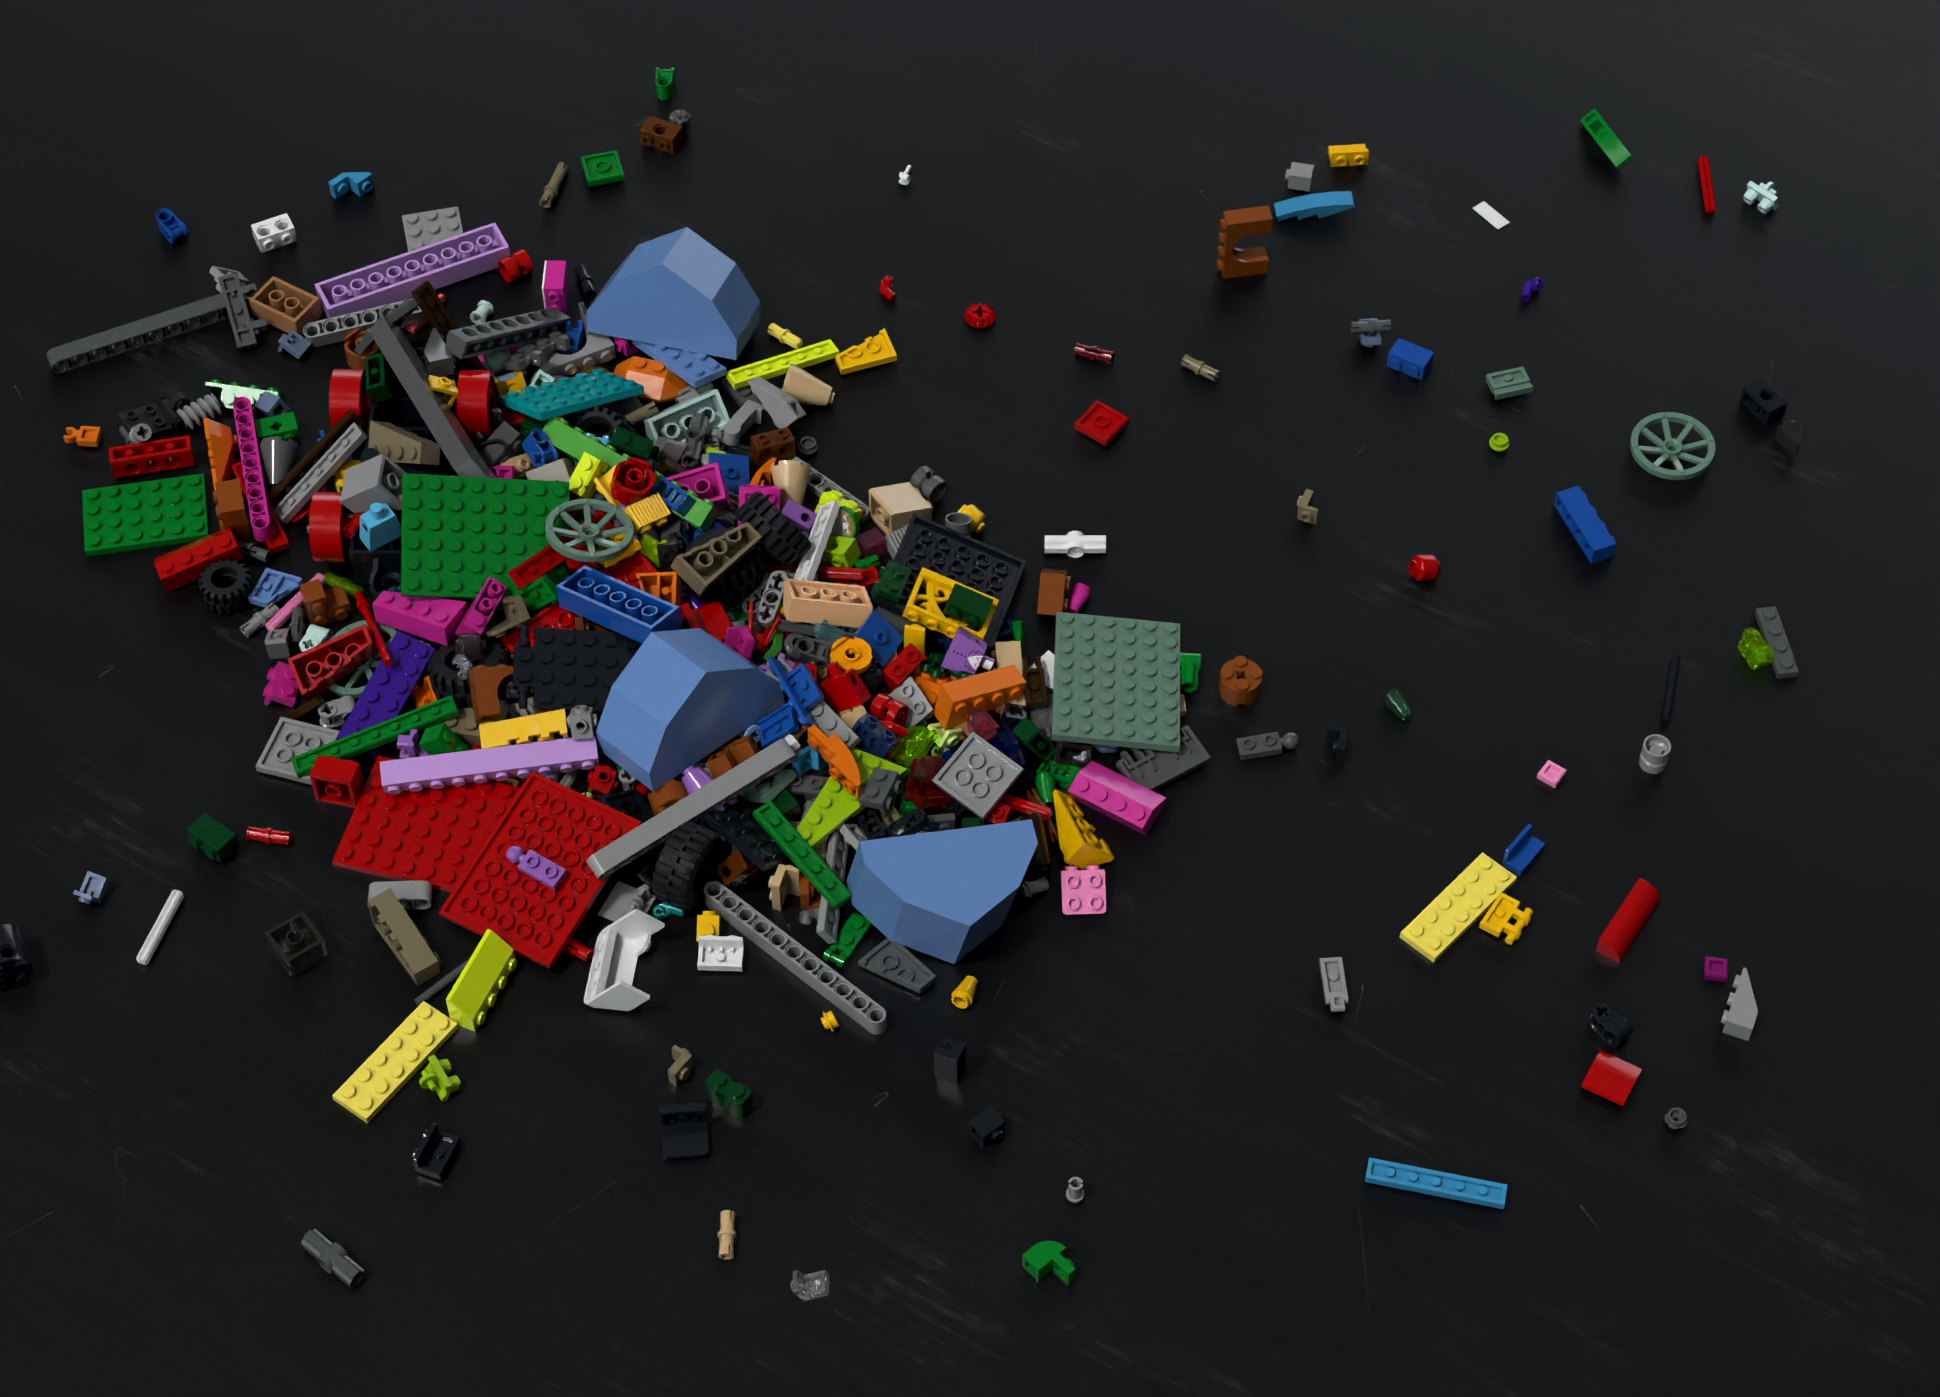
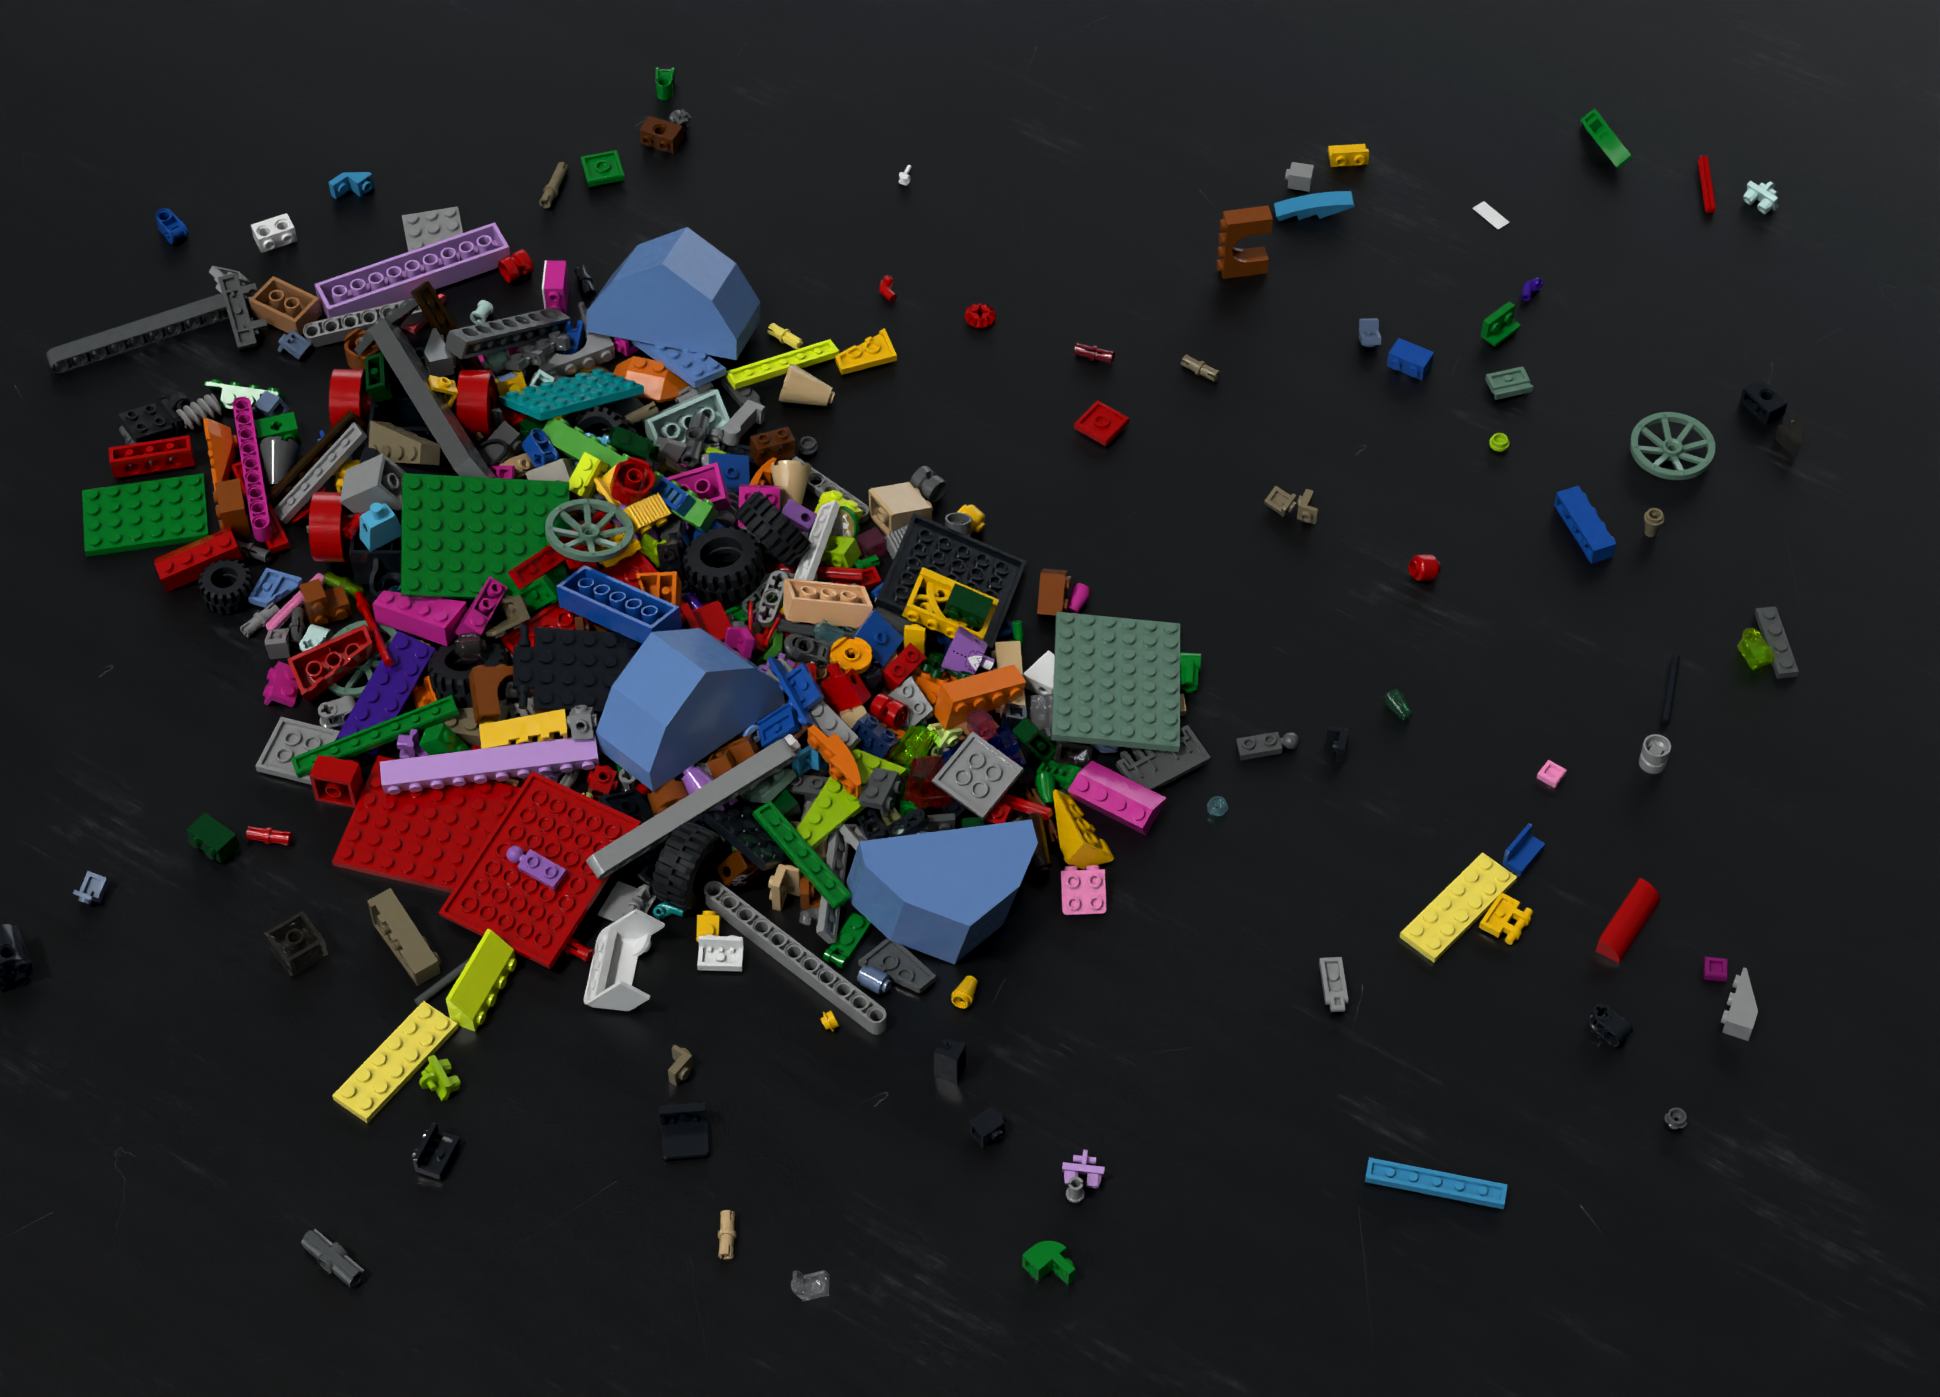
orange plate [63,426,102,447] -> none
light grey bush [129,423,152,443] -> none
white axle [136,889,184,965] -> none
dark brown tile [289,695,325,720] -> none
light grey beam [367,881,433,910] -> none
clear arm [452,654,472,680] -> none
dark tan wedge [670,522,762,596] -> none
dark green brick [705,1070,753,1118] -> none
light grey slope [748,376,806,429] -> none
dark green bracket [871,560,912,603] -> none
red arm [879,720,908,738] -> none
light grey pin [1020,877,1049,898] -> none
dark brown hinge [1022,656,1048,709] -> none
white piece [1045,531,1106,558] -> none
dark orange brick [1219,656,1263,707] -> none
dark grey pin [1350,319,1391,334] -> none
red slope [1581,1050,1642,1106] -> none
none -> sand blue brick [857,965,892,995]
none -> lavender hips [1062,1149,1105,1189]
none -> clear light blue plate [1207,796,1228,816]
none -> dark tan bracket [1264,485,1297,517]
none -> green bracket [1480,301,1521,346]
none -> dark tan cone [1644,508,1665,537]

